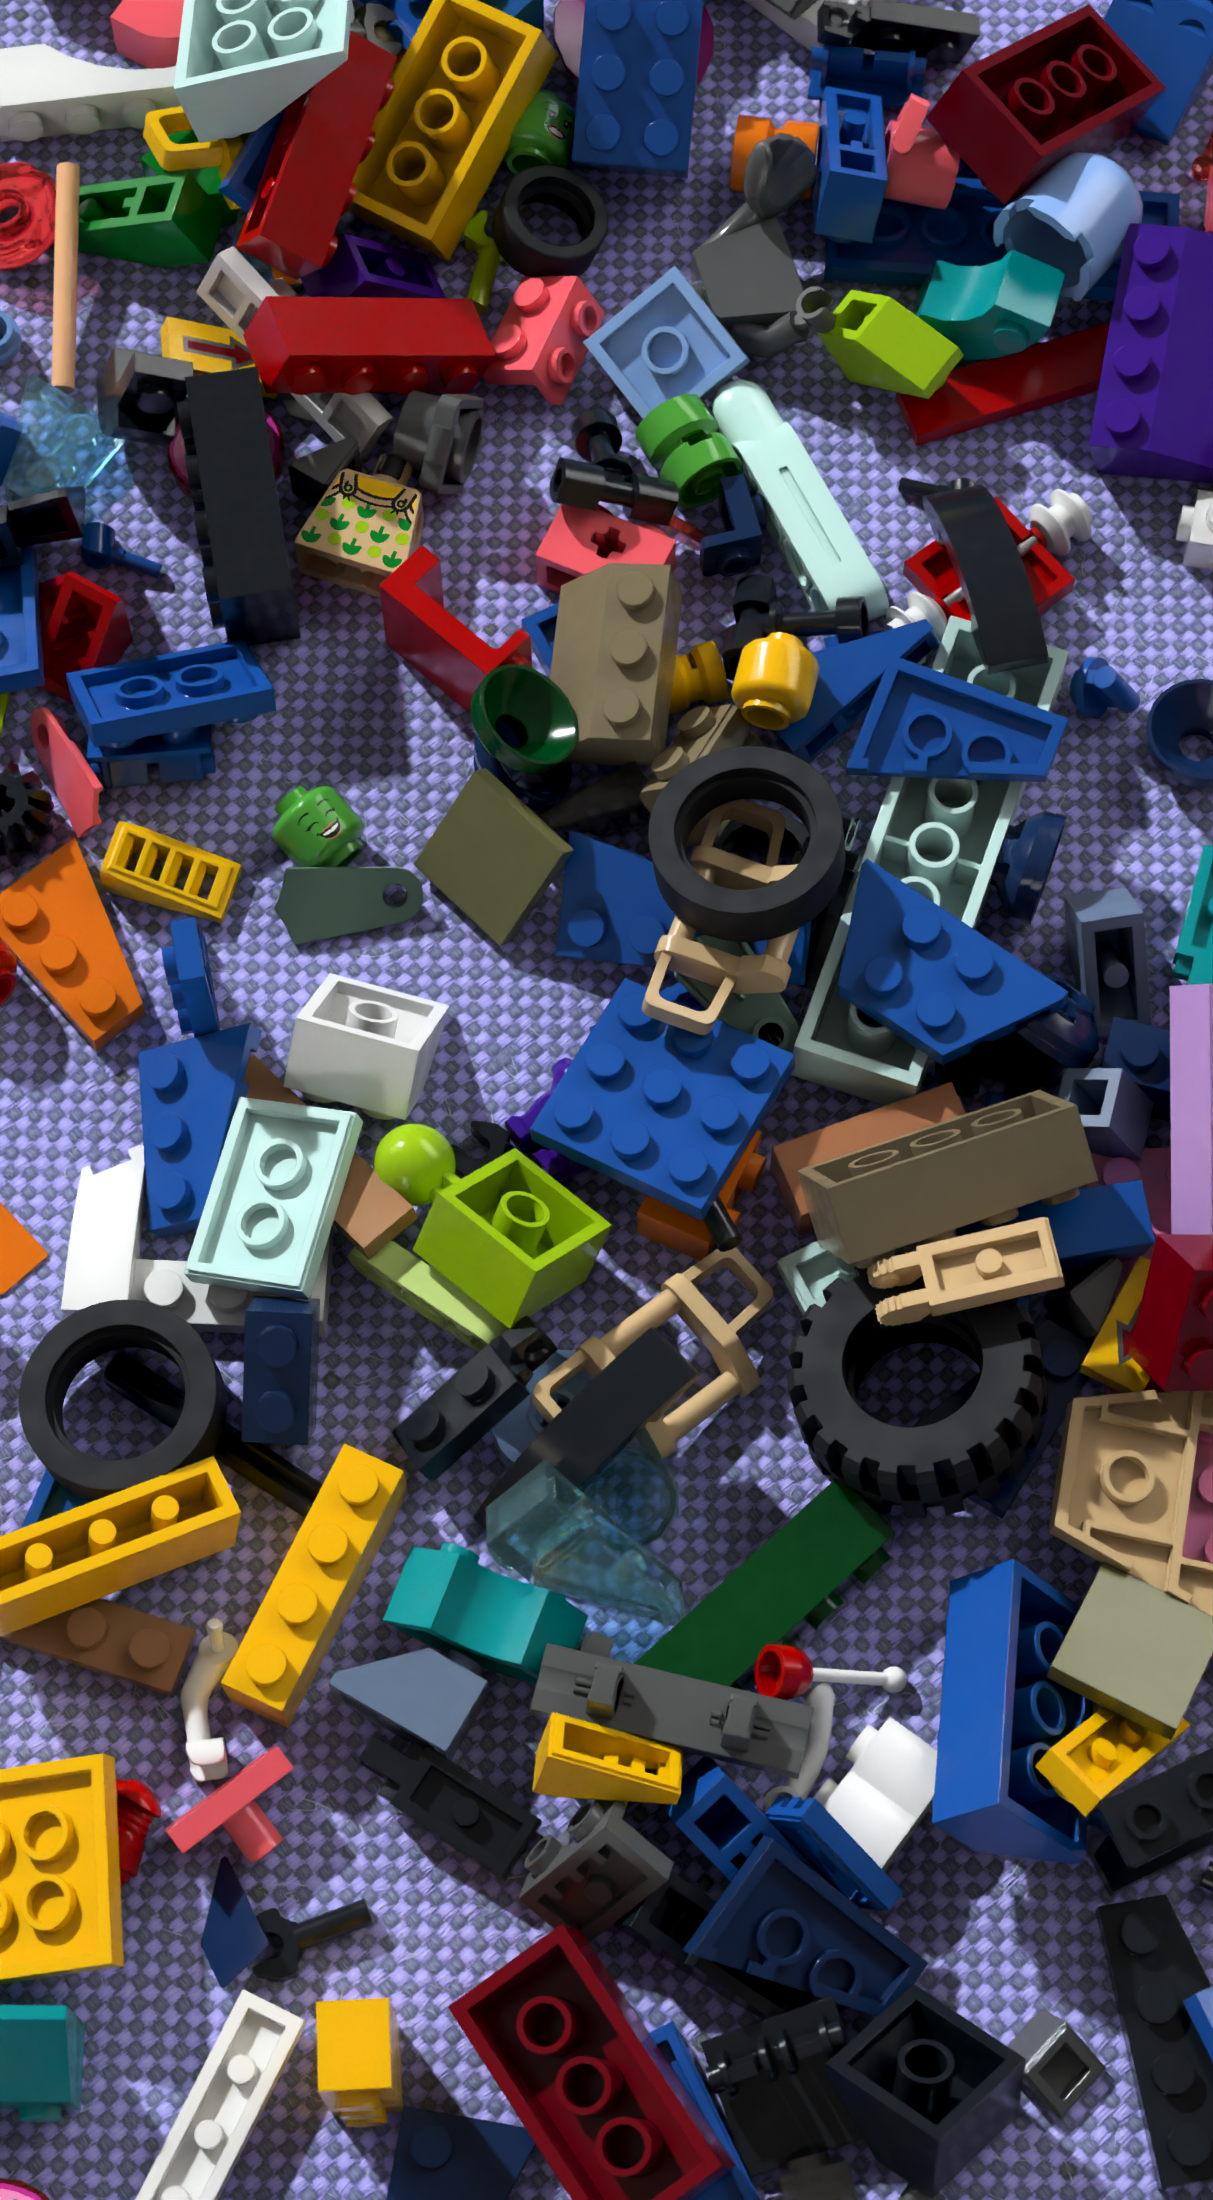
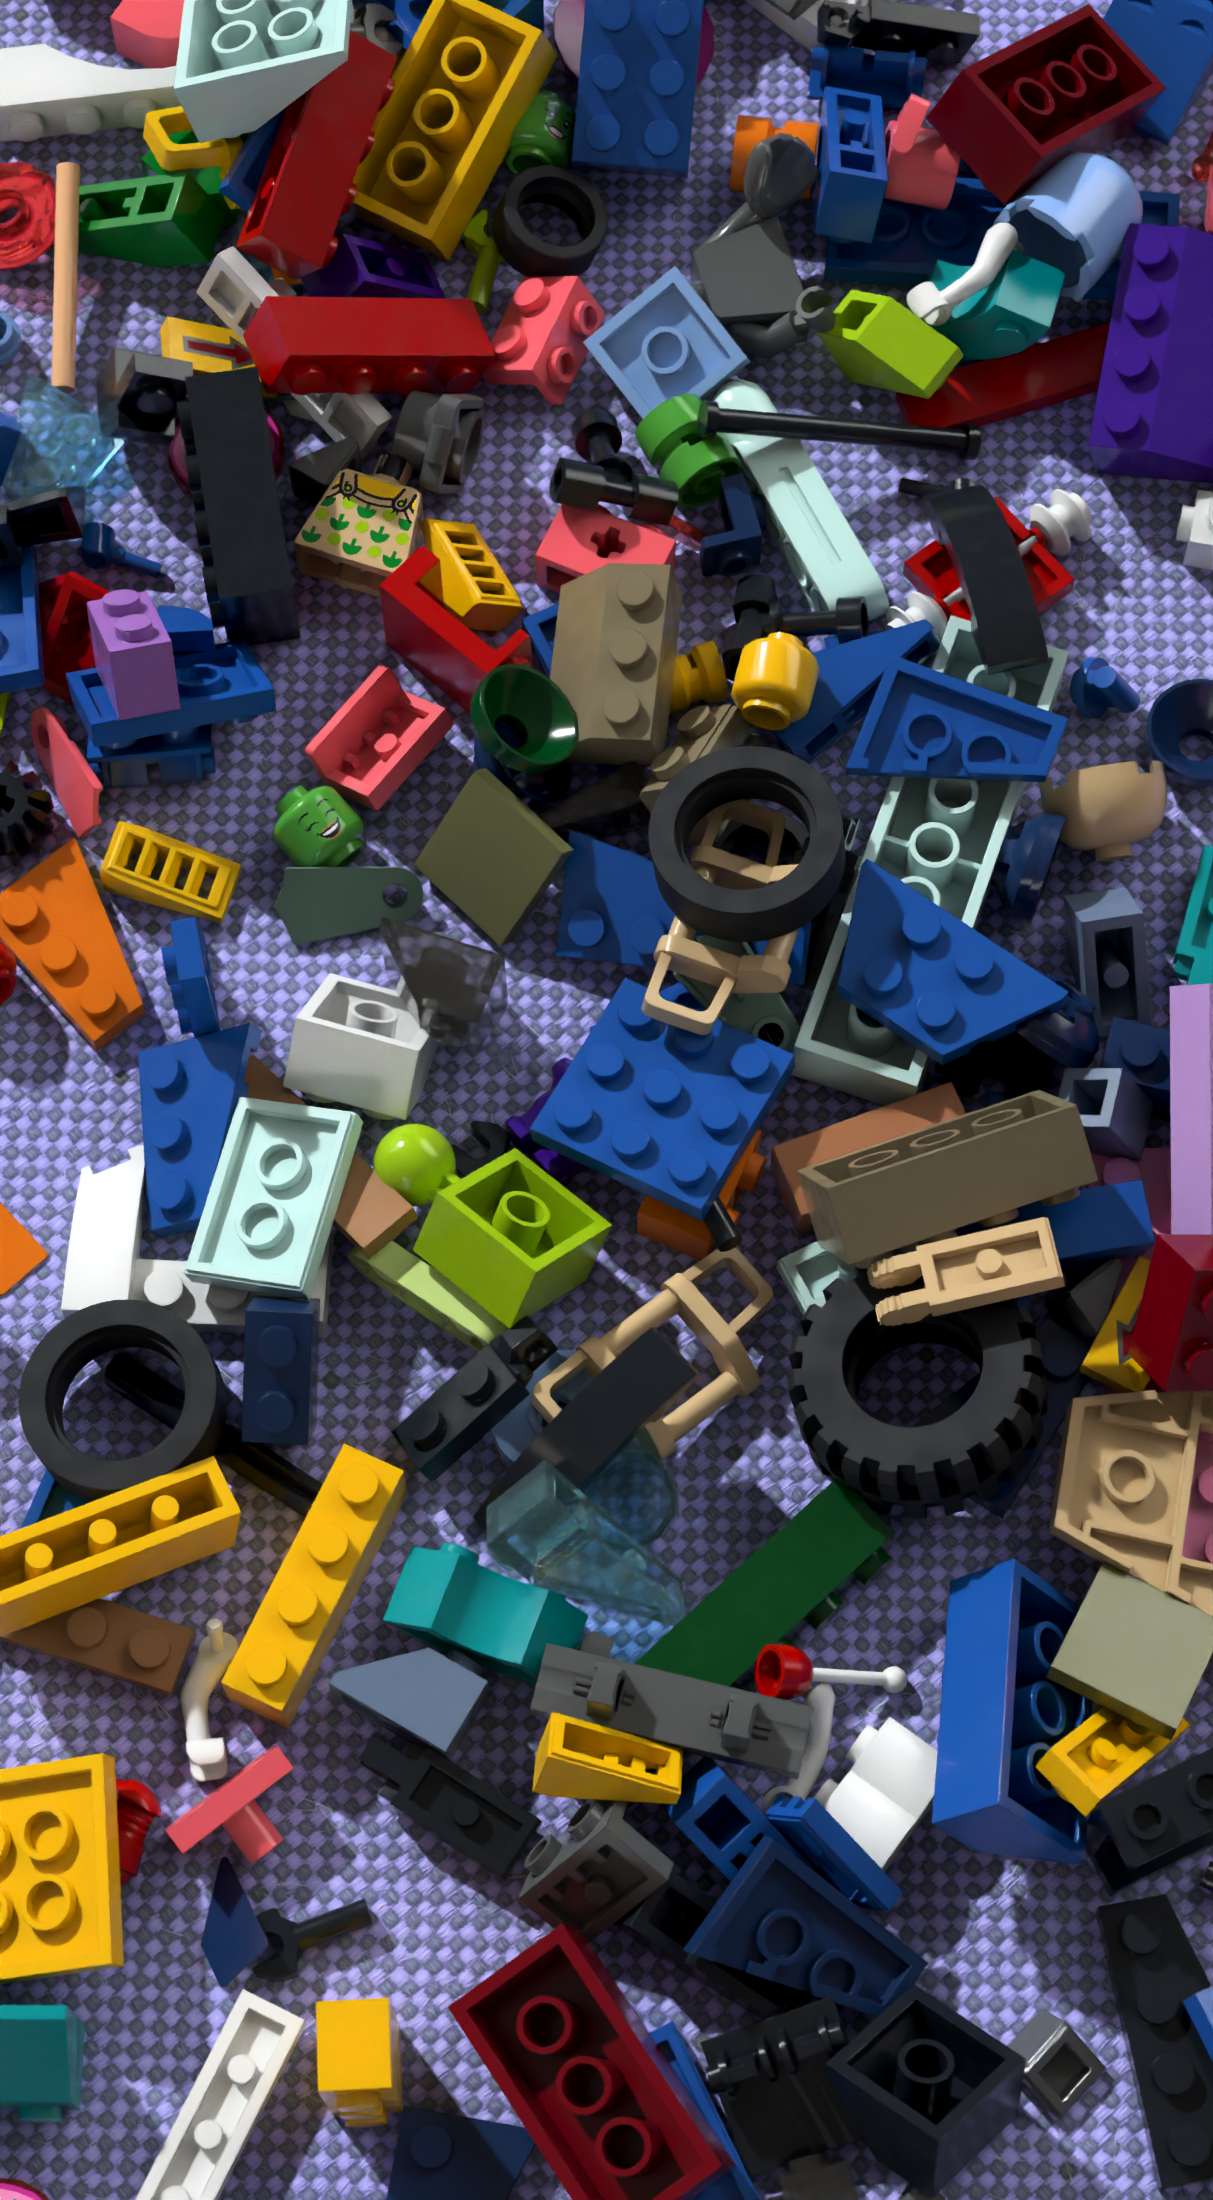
none -> medium lavender brick [86,589,181,721]
none -> blue tile [157,606,215,653]
none -> coral bracket [305,665,454,812]
none -> clear smoke slope [379,917,508,1047]
none -> yellow slope [420,518,522,632]
none -> black bar [697,400,981,460]
none -> white piece [907,222,1023,326]
none -> tan cylinder [1039,761,1167,862]

